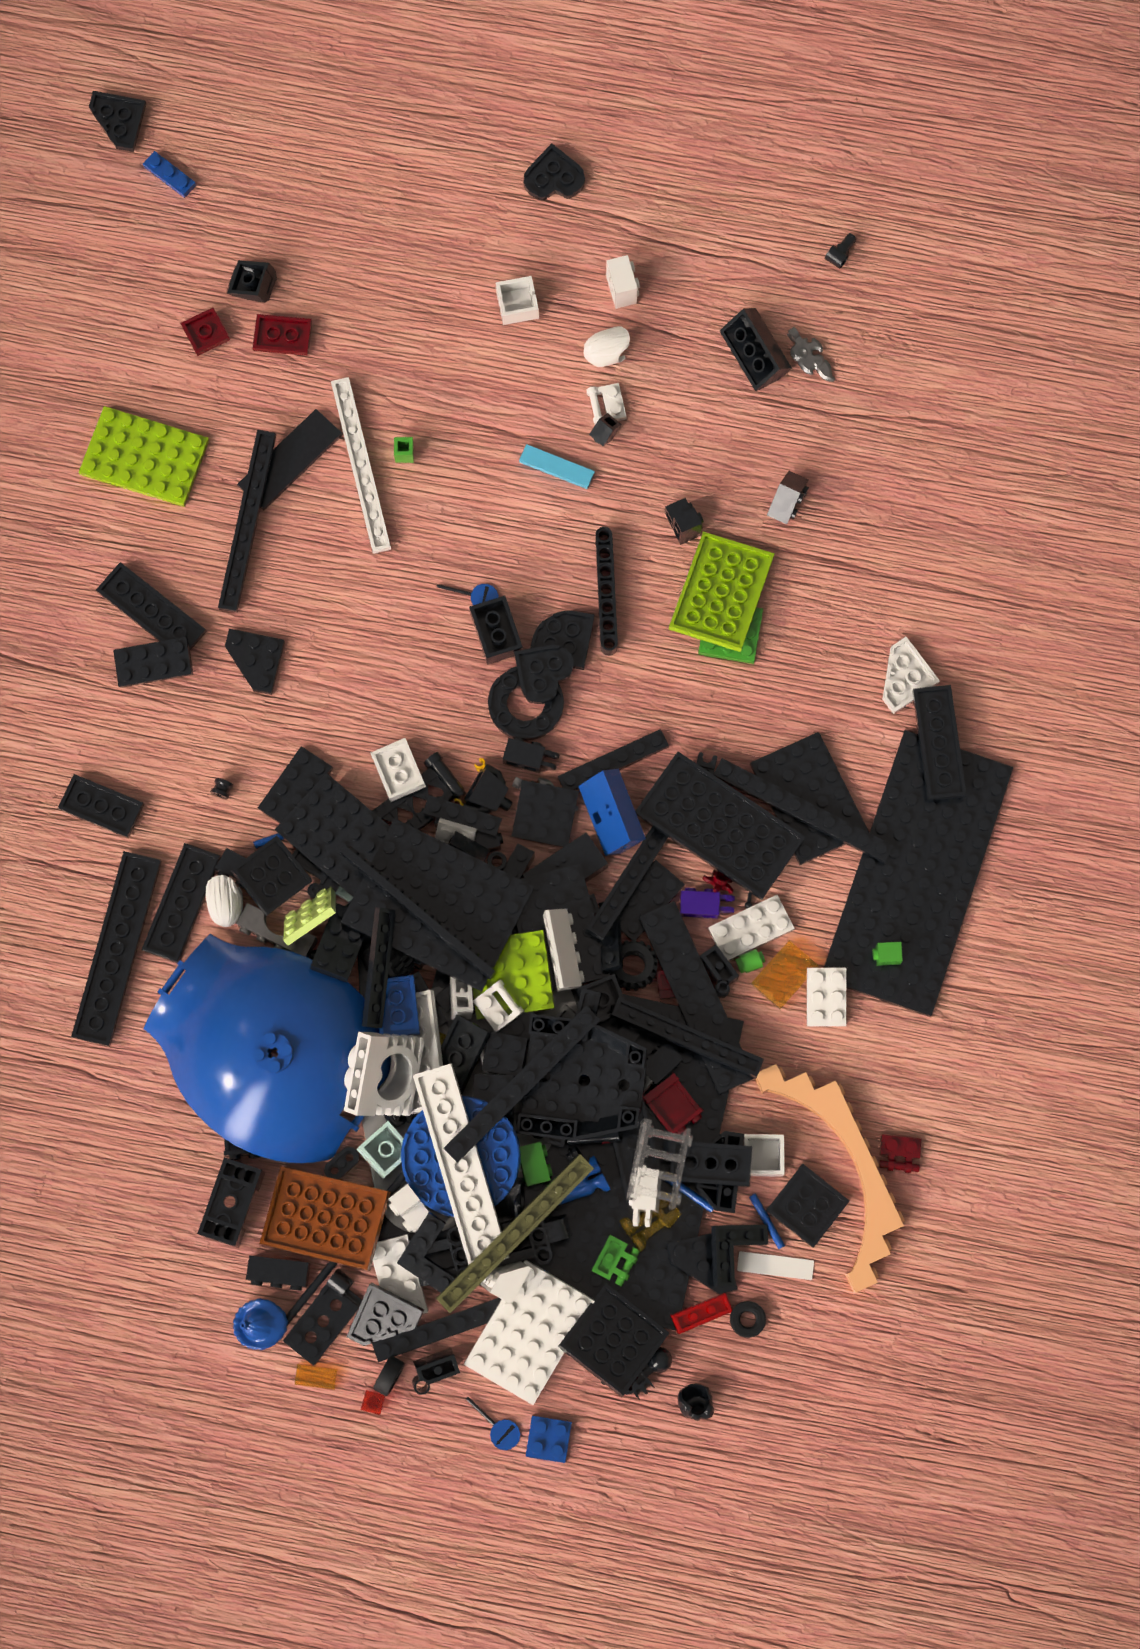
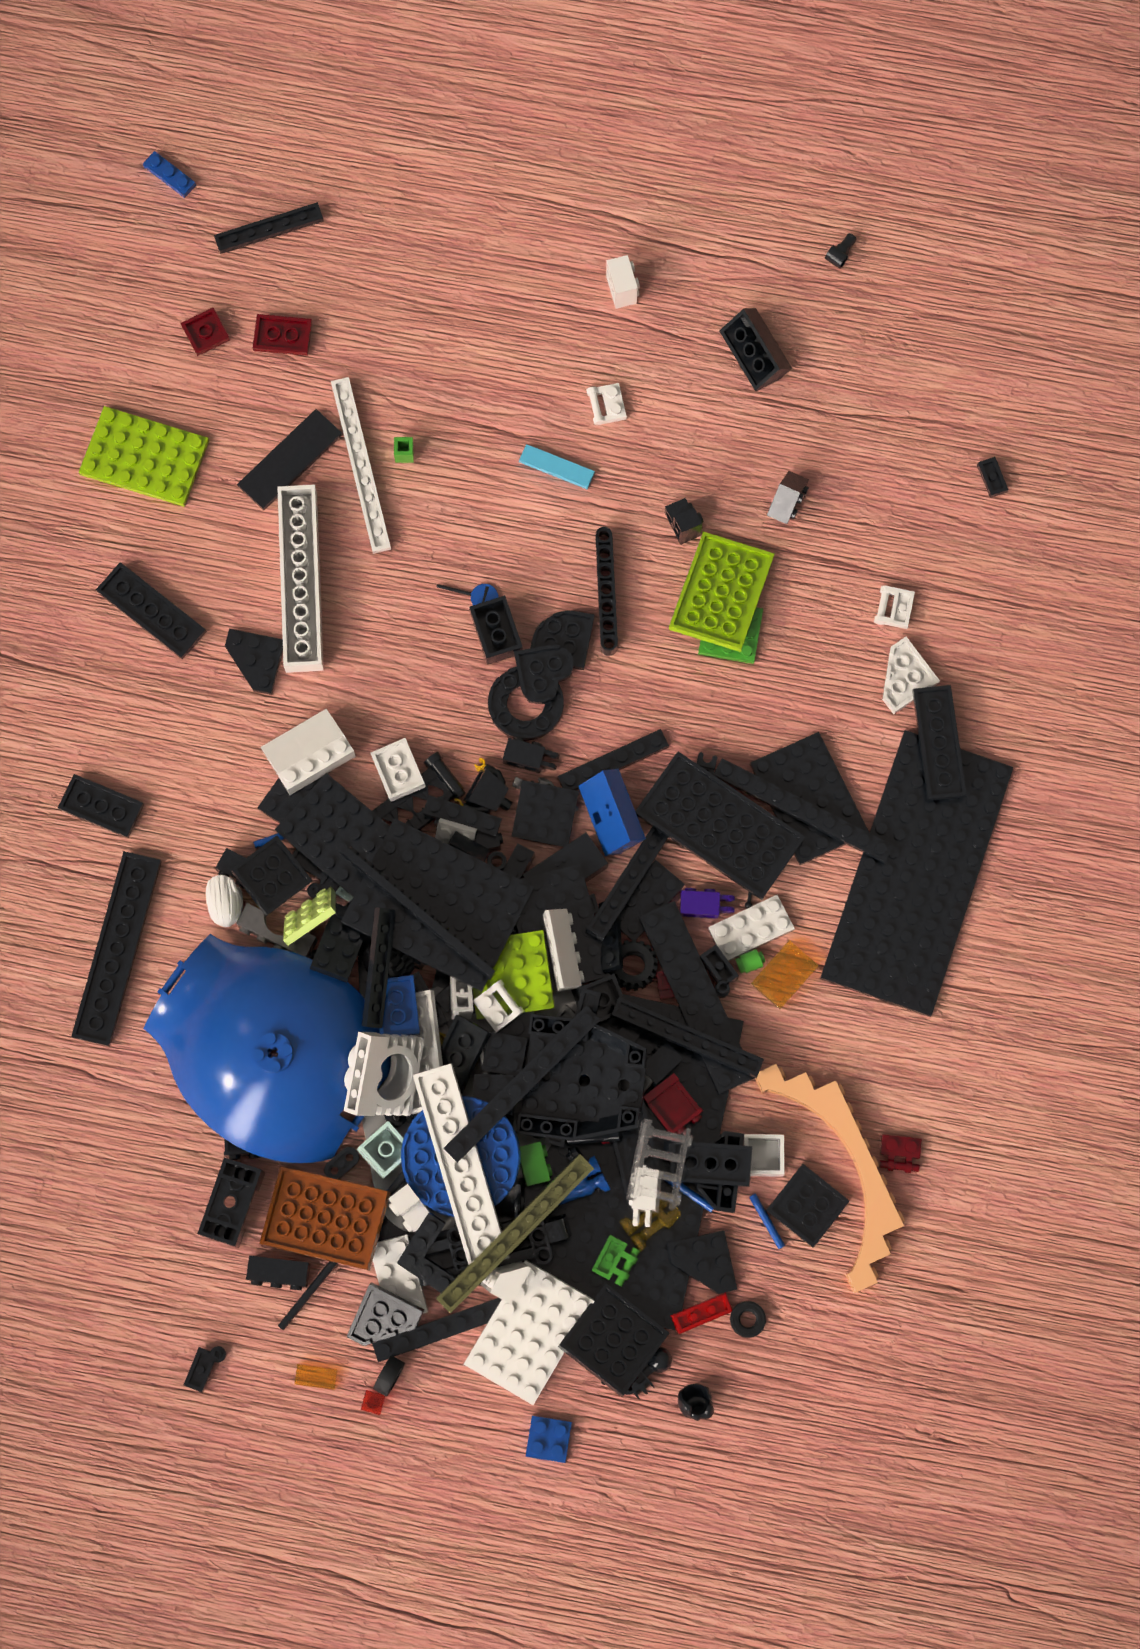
black plate [89,91,146,152] -> none
black plate [113,637,193,688] -> none
black tile [142,843,221,963] -> none
black wheel [210,778,233,799] -> none
black plate [218,430,277,613] -> none
black slope [227,260,277,303] -> none
blue piece [233,1298,288,1350] -> none
black hinge [283,1268,362,1366] -> none
black hinge [412,1348,460,1395] -> none
blue piece [466,1397,520,1450] -> none
white piece [496,276,539,325] -> none
black plate [523,143,585,201] -> none
white hair [583,326,630,367] -> none
black brick [589,413,622,446] -> none
dark red animal [702,869,734,894] -> none
black plate [711,1225,768,1287] -> none
white sticker [737,1251,814,1280] -> none
flat silver piece [787,327,835,382] -> none
white plate [807,967,846,1026] -> none
bright green brick [873,942,903,965] -> none
none -> black hinge [184,1346,226,1393]
none -> black plate [214,202,324,254]
none -> white slope [261,709,356,795]
none -> white brick [278,485,324,673]
none -> white plate [874,586,915,629]
none -> black plate [977,457,1009,498]

